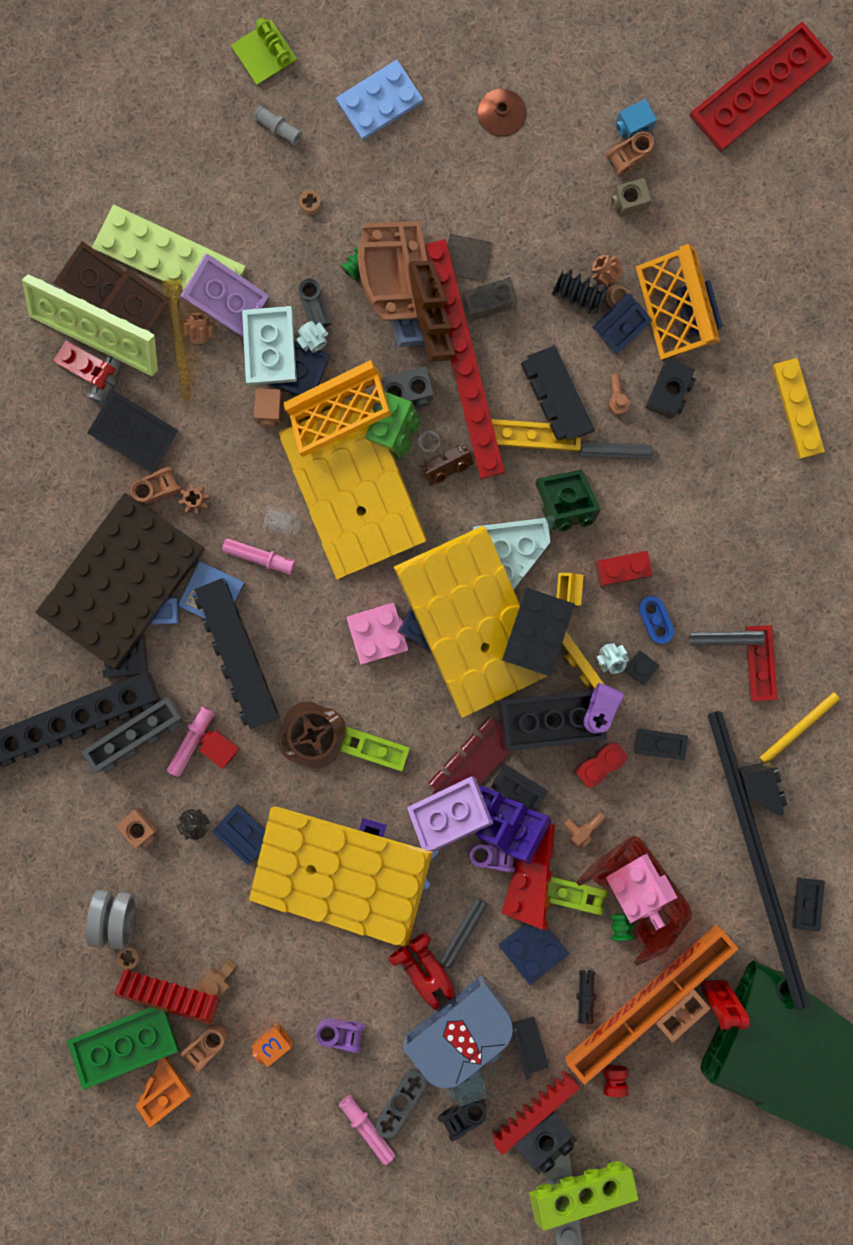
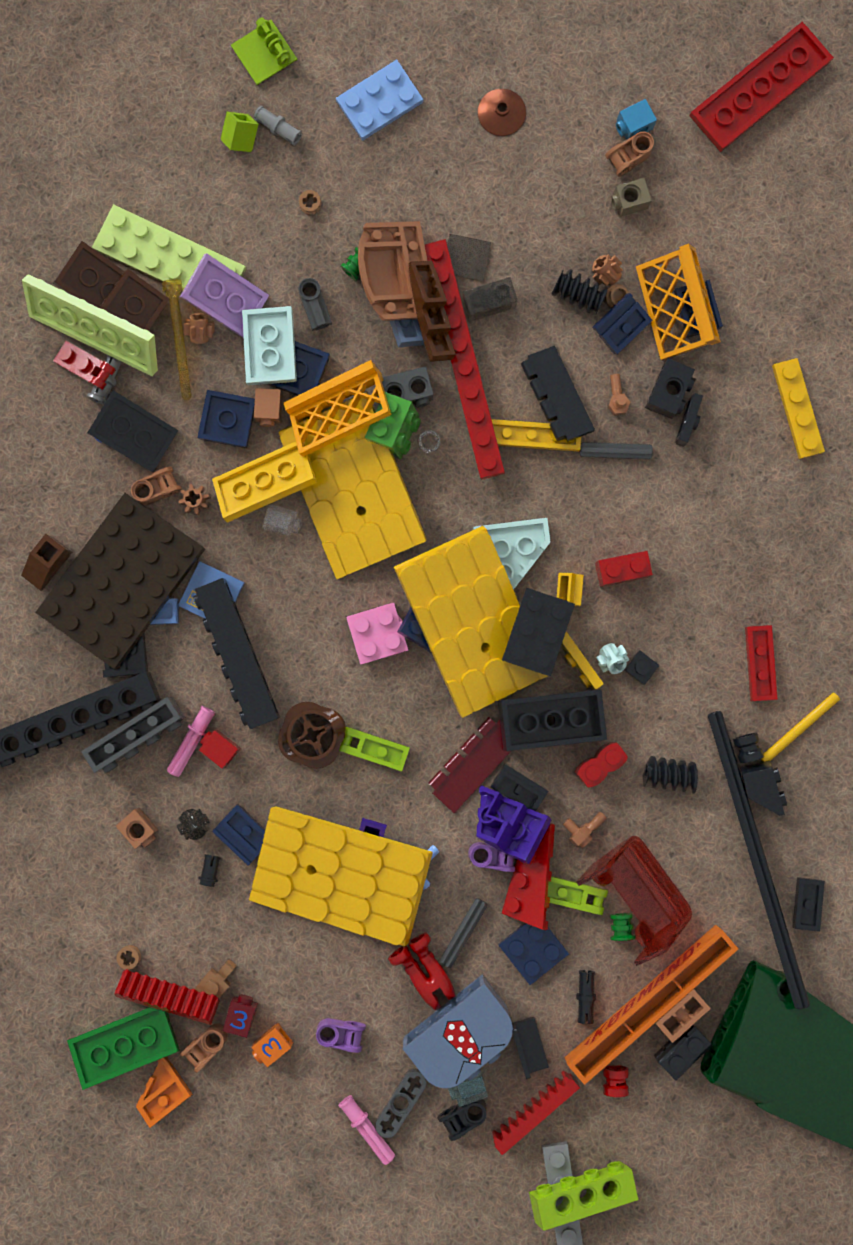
light grey wheel [86,890,136,950] -> none
bright pink axle [222,539,296,576] -> none
light aqua gear [297,321,329,353] -> none
lavender plate [407,776,493,852] -> none
reddish brown hinge [421,444,474,486] -> none
black brick [515,1111,577,1175] -> none
dark green plate [535,469,601,532] -> none
medium lavender piece [584,682,623,733] -> none
bright pink plate [606,854,678,930] -> none
black plate [634,729,688,761] -> none
blue plate [638,596,674,644] -> none
dark grey axle [690,631,765,645] -> none
red plate [701,980,750,1030] -> none
none -> reddish brown slope [21,534,73,591]
none -> dark blue plate [197,390,255,448]
none -> black pin [198,854,221,887]
none -> yellow plate [212,441,317,523]
none -> lime panel [221,111,259,152]
none -> dark red brick [223,994,258,1038]
none -> black piece [643,756,698,794]
none -> black brick [654,1024,712,1081]
none -> black plate [675,393,703,447]
none -> black wheel [733,732,764,763]

